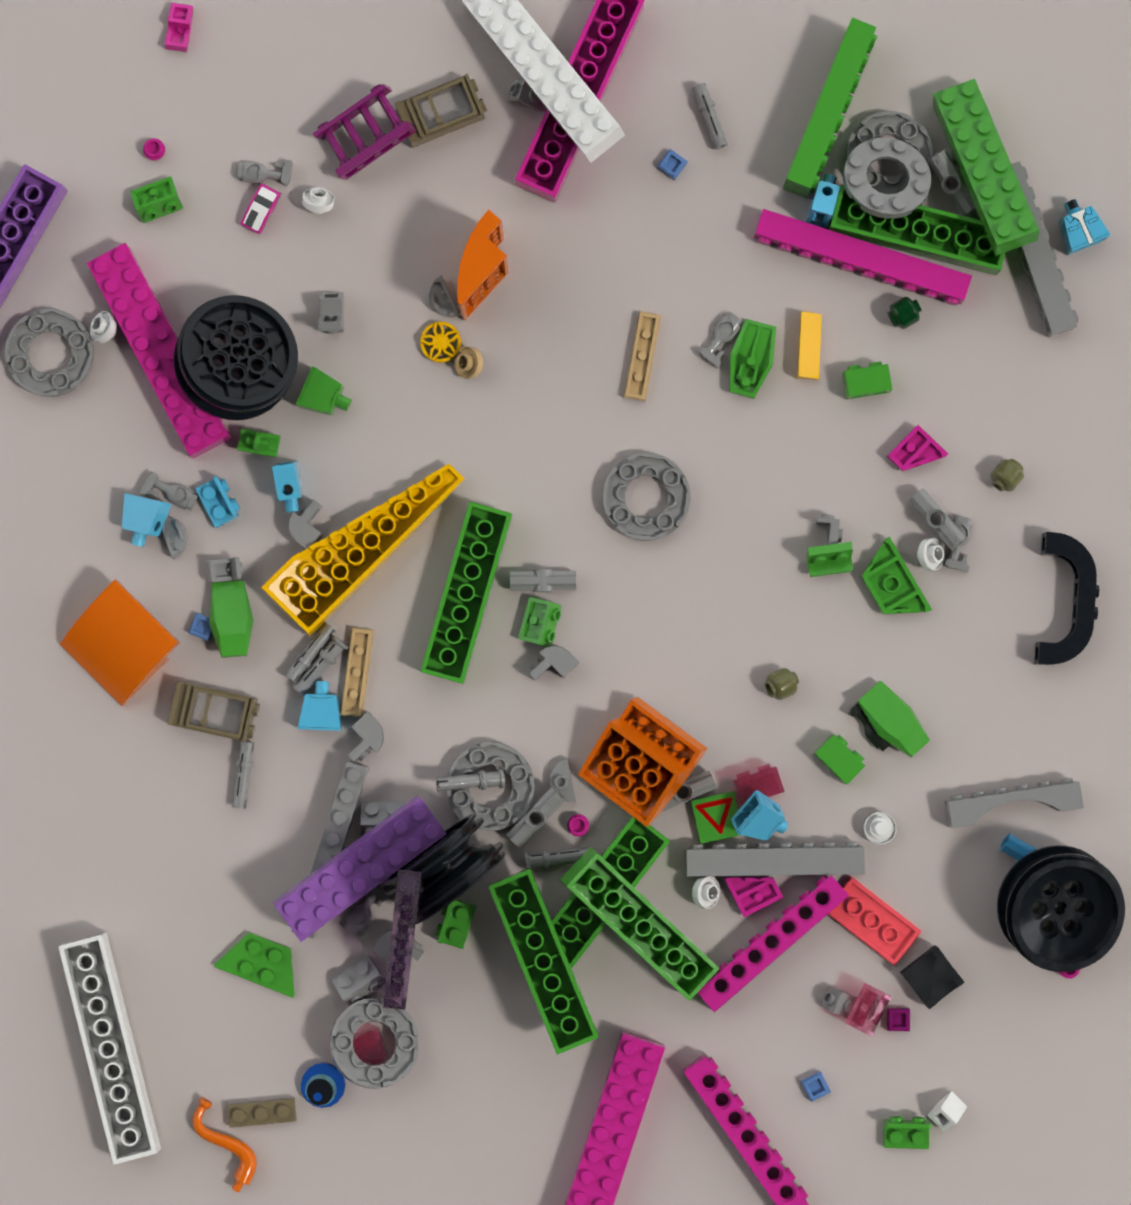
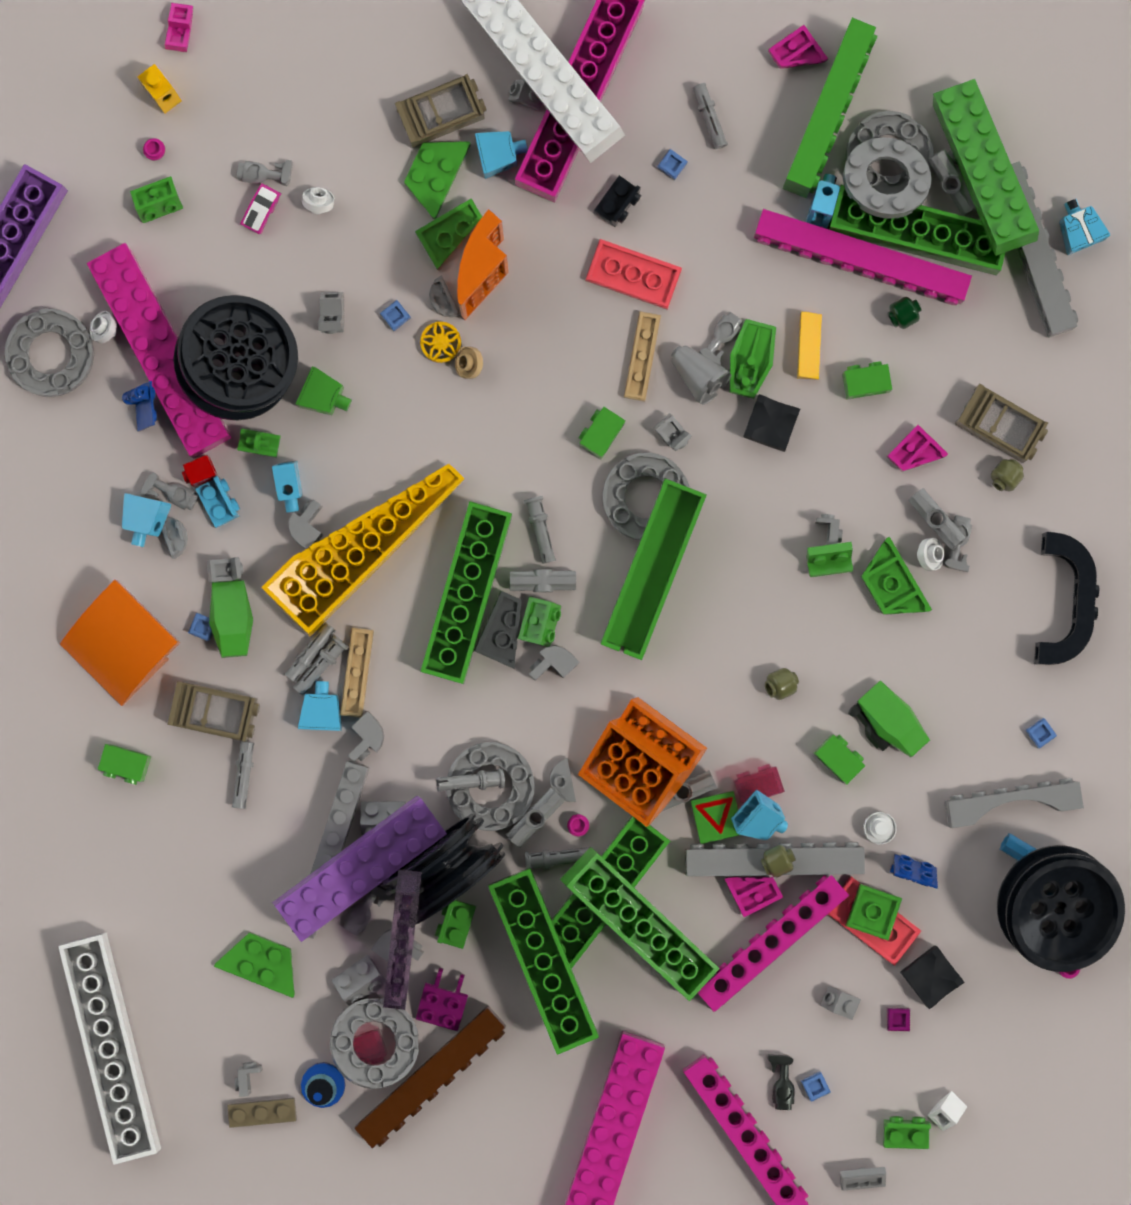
orange animal [192,1097,257,1193] -> none
magenta fence [313,84,417,180] -> none
white plate [692,876,720,909] -> none
clear pink brick [845,983,891,1037] -> none
none -> bright green brick [98,744,151,785]
none -> blue hinge [122,381,157,431]
none -> yellow torso [137,64,182,114]
none -> red brick [182,455,218,487]
none -> light grey bracket [235,1062,263,1097]
none -> reddish brown brick [354,1006,506,1148]
none -> medium blue tile [380,300,411,331]
none -> bright green wing [404,141,471,220]
none -> bright green wing [415,198,482,269]
none -> magenta plate [416,967,468,1032]
none -> dark grey wing [474,591,522,669]
none -> medium azure torso [475,131,528,179]
none -> light grey pin [524,496,556,564]
none -> bright green brick [578,406,626,460]
none -> coral tile [585,239,682,310]
none -> black bracket [594,175,642,227]
none -> bright green piece [600,478,707,660]
none -> light grey bracket [653,413,692,451]
none -> light grey cone [671,346,731,405]
none -> black brick [743,394,800,452]
none -> olive head [761,845,796,878]
none -> dark pink wing [768,25,828,69]
none -> pearl dark grey piece [768,1054,795,1110]
none -> light grey plate [840,1167,886,1191]
none -> bright green tile [845,884,902,940]
none -> blue hinge [890,854,938,889]
none -> dark tan door [955,383,1048,463]
none -> medium blue tile [1025,718,1057,749]

